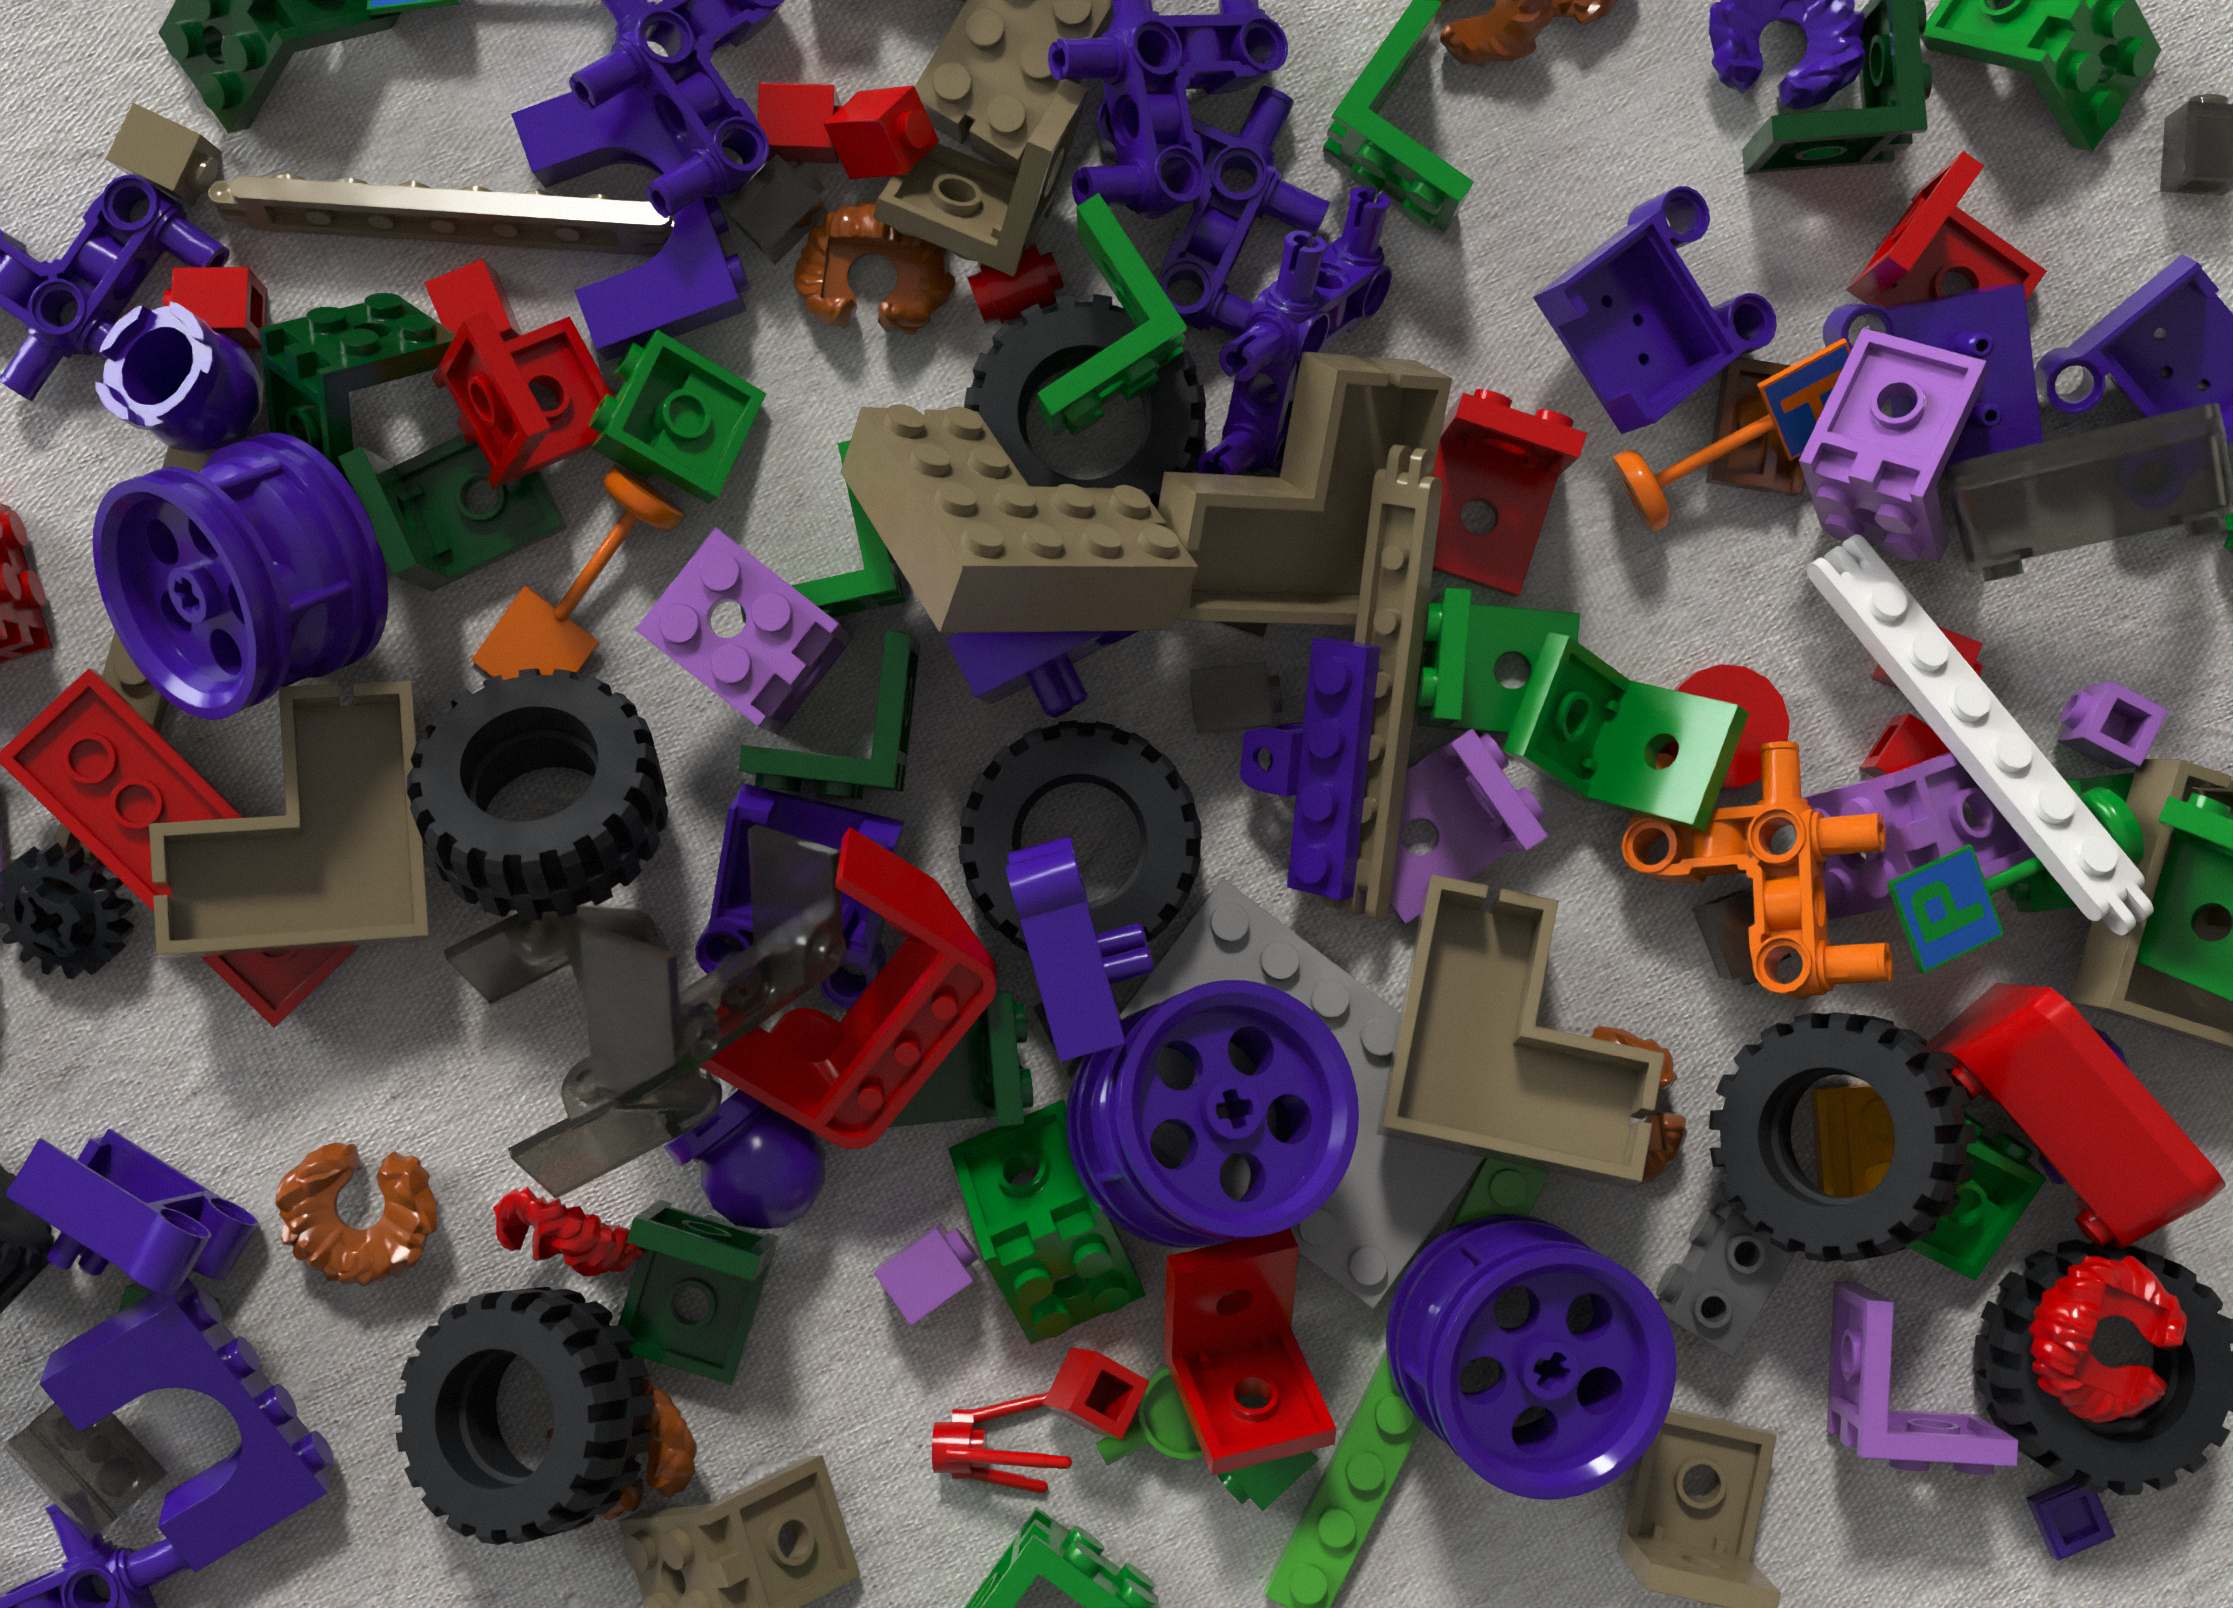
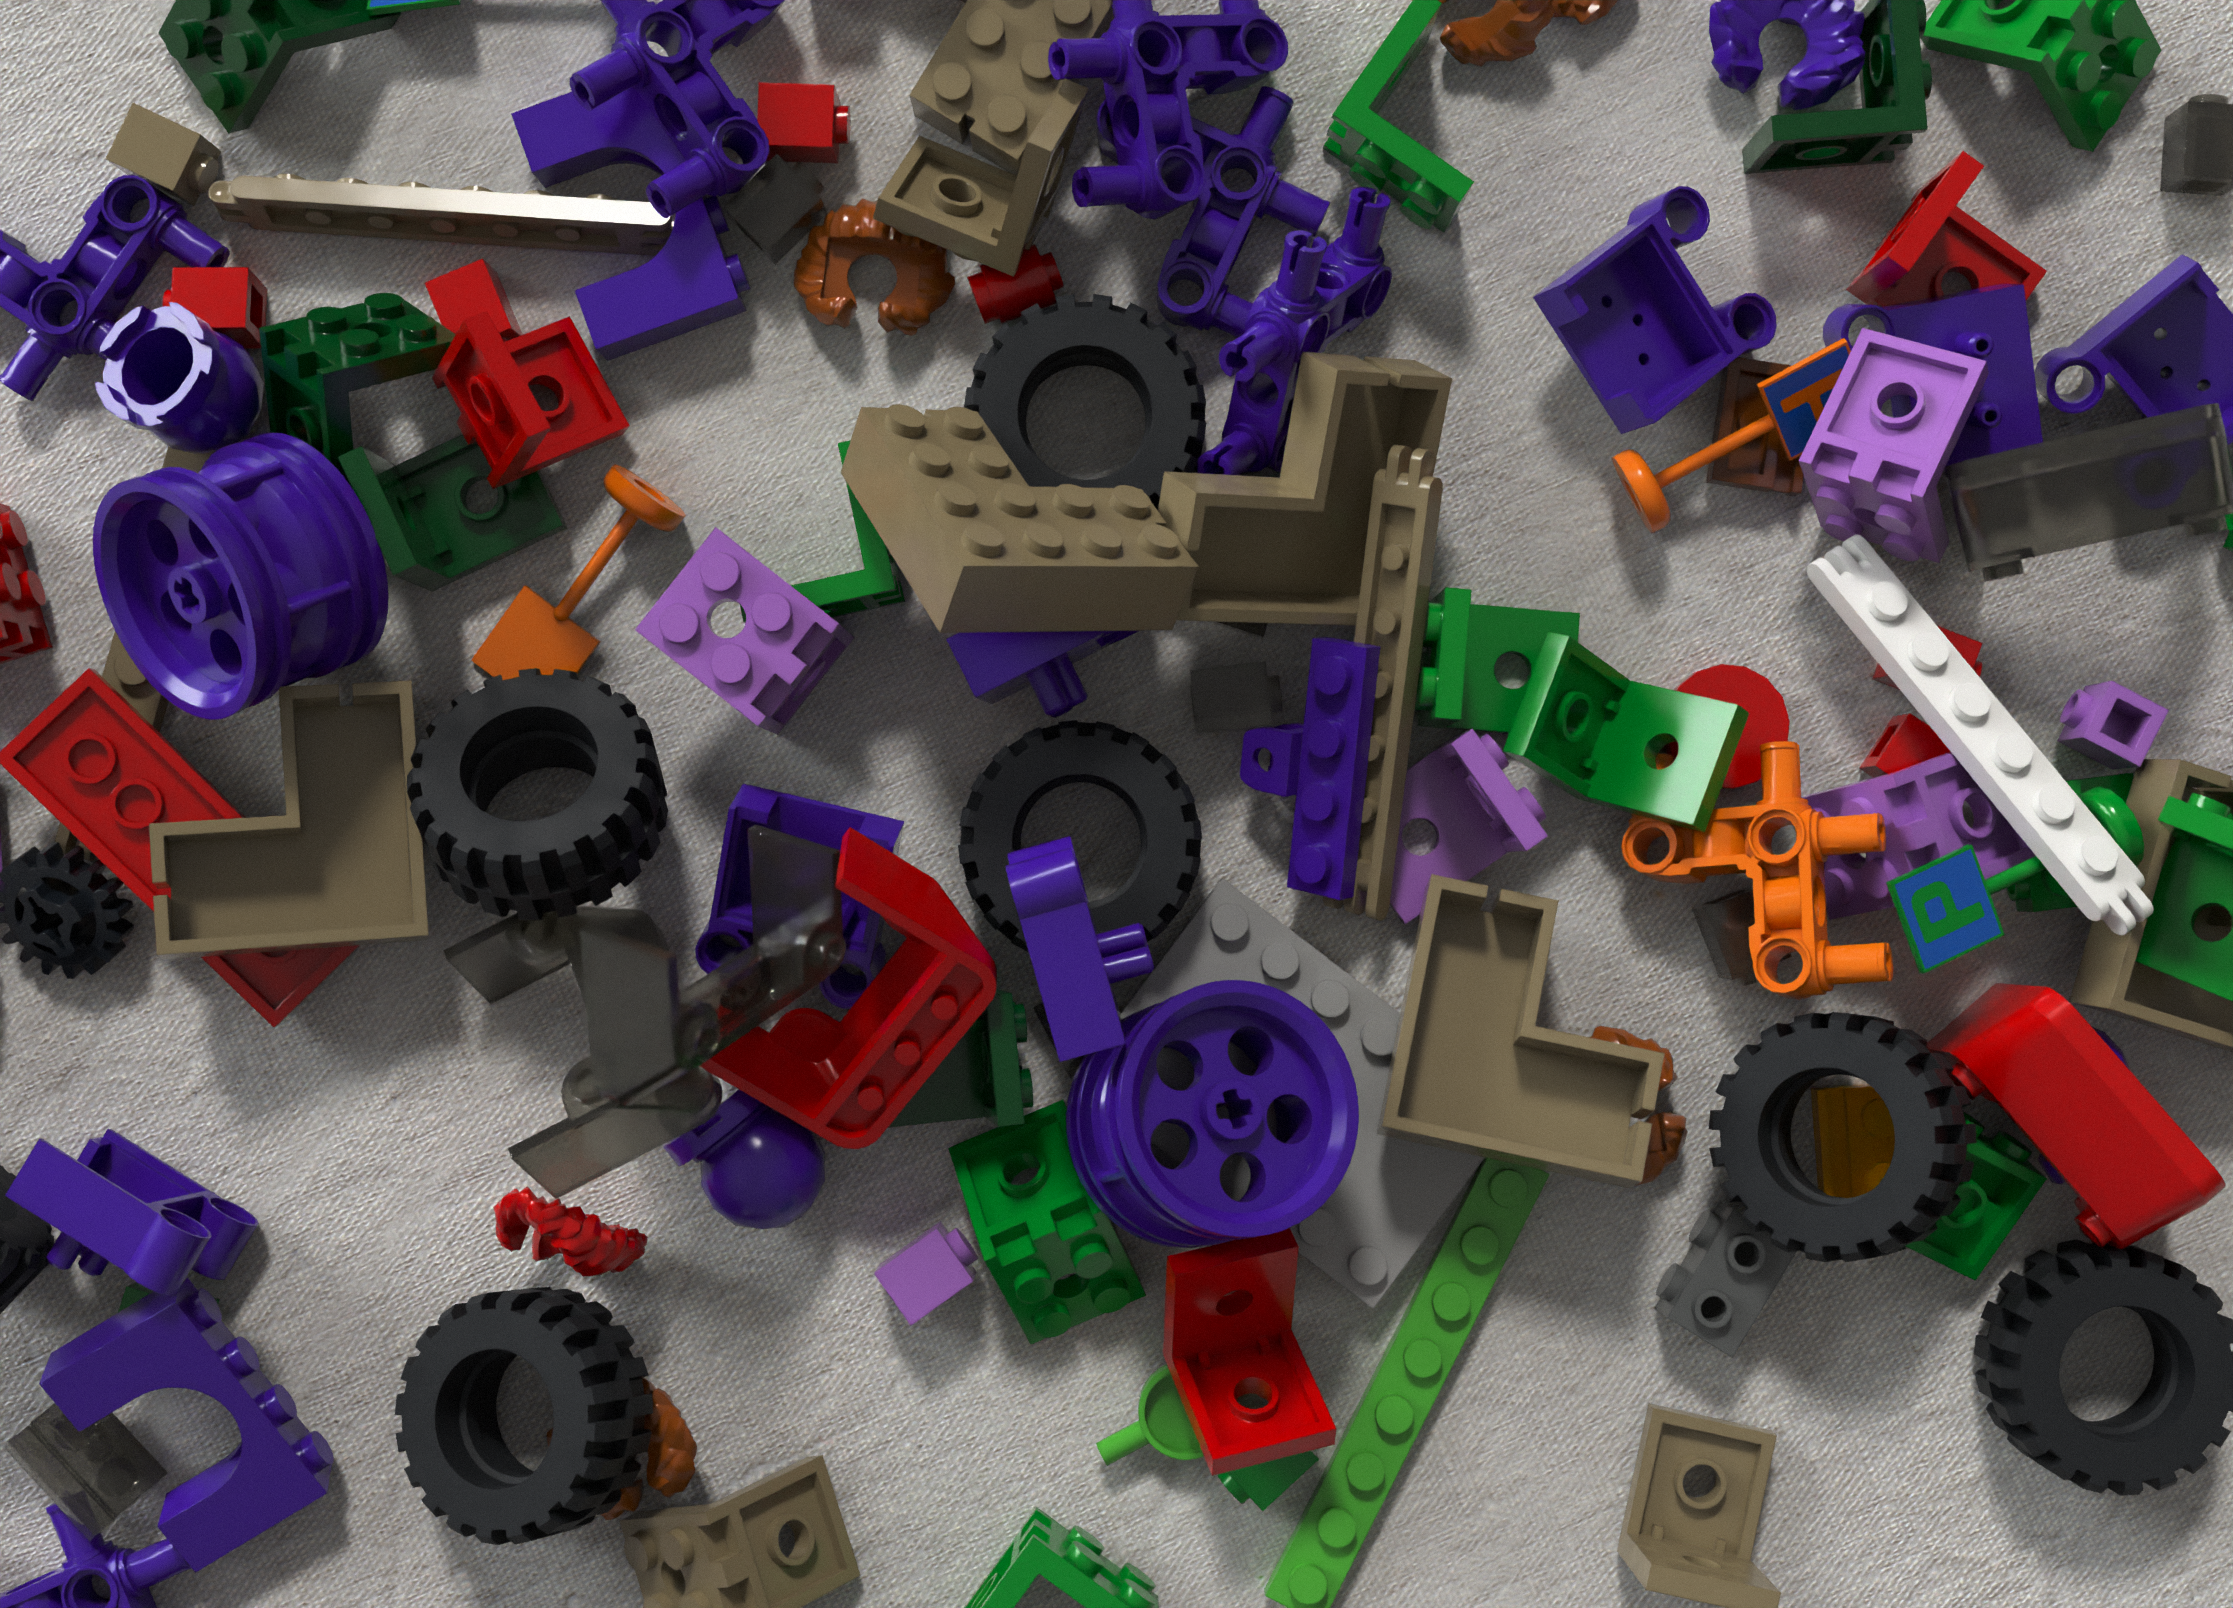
dark orange piece [276,1143,437,1287] -> none
green plate [589,329,767,504] -> none
dark green bracket [618,1200,780,1385] -> none
dark green bracket [739,630,920,799] -> none
red brick [824,85,939,179] -> none
red plant [932,1392,1072,1493] -> none
green bracket [1037,193,1187,437] -> none
red brick [1043,1347,1150,1440] -> none
dark purple wheel [1386,1213,1676,1500] -> none
red bracket [1432,389,1587,597] -> none
medium lavender bracket [1827,1281,2018,1475] -> none
dark purple tile [2026,1480,2116,1561] -> none
red piece [2028,1256,2187,1423] -> none

